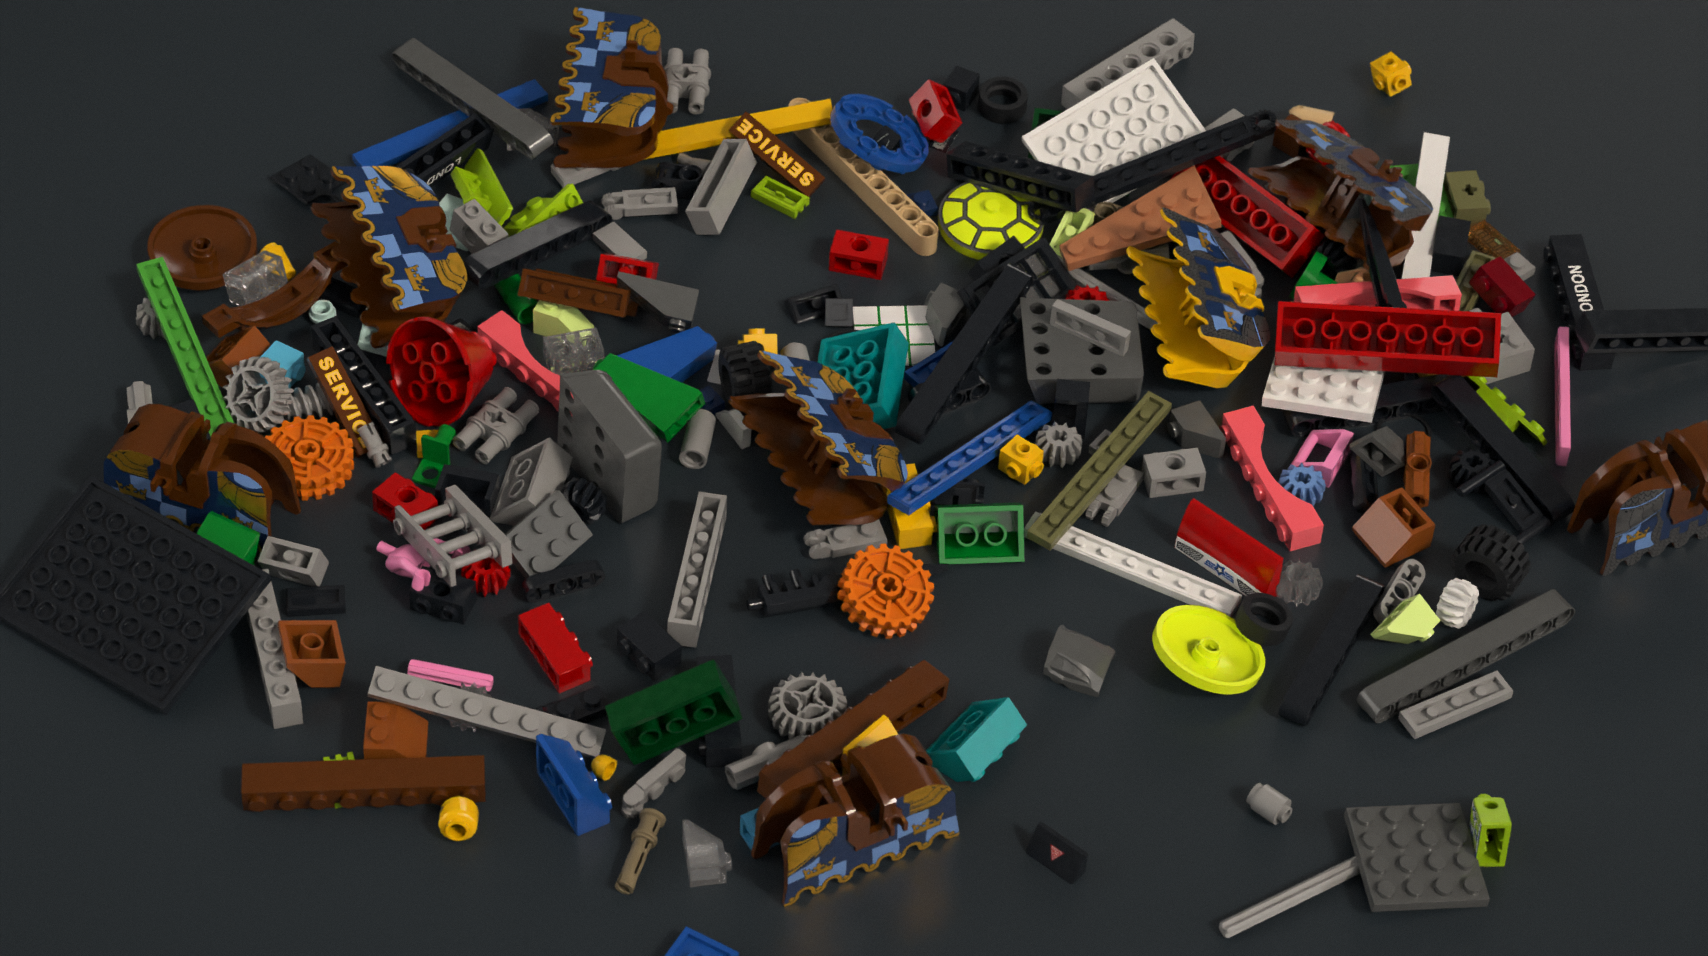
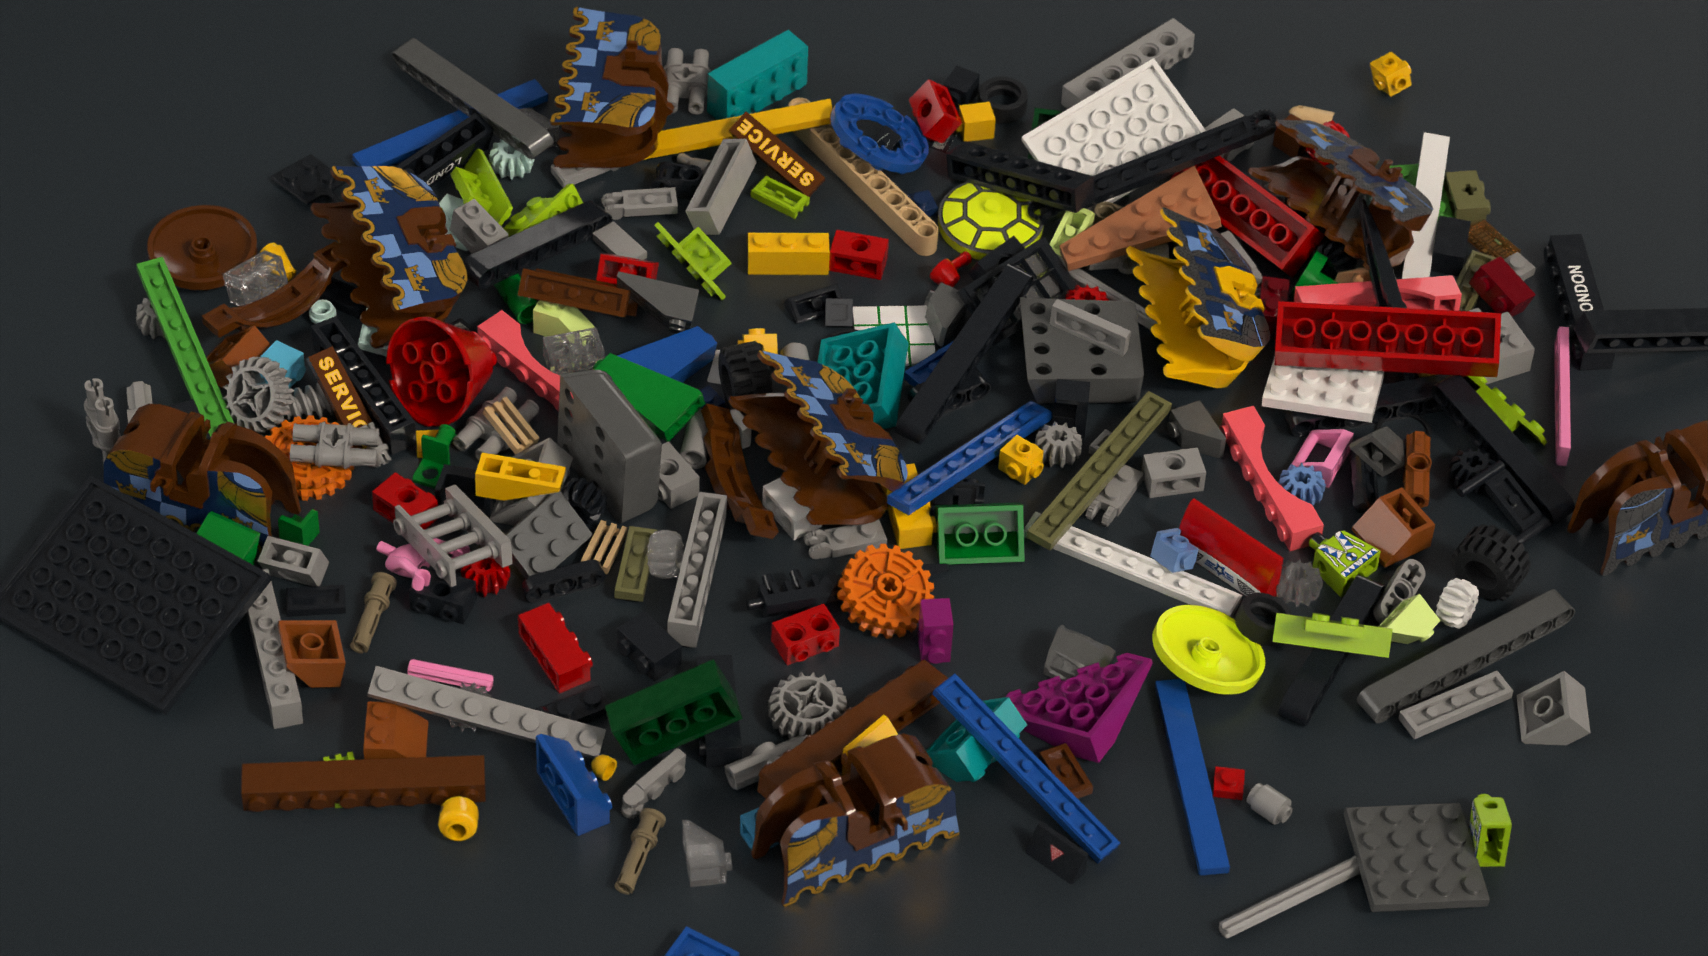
none -> light grey pin [84,378,121,464]
none -> green panel [278,509,320,546]
none -> light grey pin [290,422,379,469]
none -> dark tan pin [350,572,397,654]
none -> yellow slope [475,452,566,501]
none -> tan tile [483,396,539,455]
none -> light aqua gear [489,139,534,180]
none -> tan tile [581,520,628,575]
none -> olive plate [614,526,658,602]
none -> clear gear [646,530,684,579]
none -> lime bracket [654,222,732,300]
none -> light grey brick [658,441,699,509]
none -> reddish brown piece [701,403,779,539]
none -> teal brick [707,30,808,120]
none -> yellow slope [747,232,830,275]
none -> white brick [762,478,822,541]
none -> red brick [771,604,840,665]
none -> magenta brick [918,598,953,664]
none -> red bar [929,251,972,287]
none -> blue tile [932,674,1120,864]
none -> yellow brick [956,102,996,142]
none -> magenta slope [1006,653,1153,763]
none -> reddish brown plate [1039,743,1093,799]
none -> medium blue brick [1150,528,1199,573]
none -> blue tile [1155,679,1230,876]
none -> red plate [1213,766,1245,800]
none -> dark red brick [1259,276,1290,340]
none -> lime bracket [1273,613,1393,658]
none -> lime torso [1309,531,1381,598]
none -> light grey slope [1517,671,1590,745]

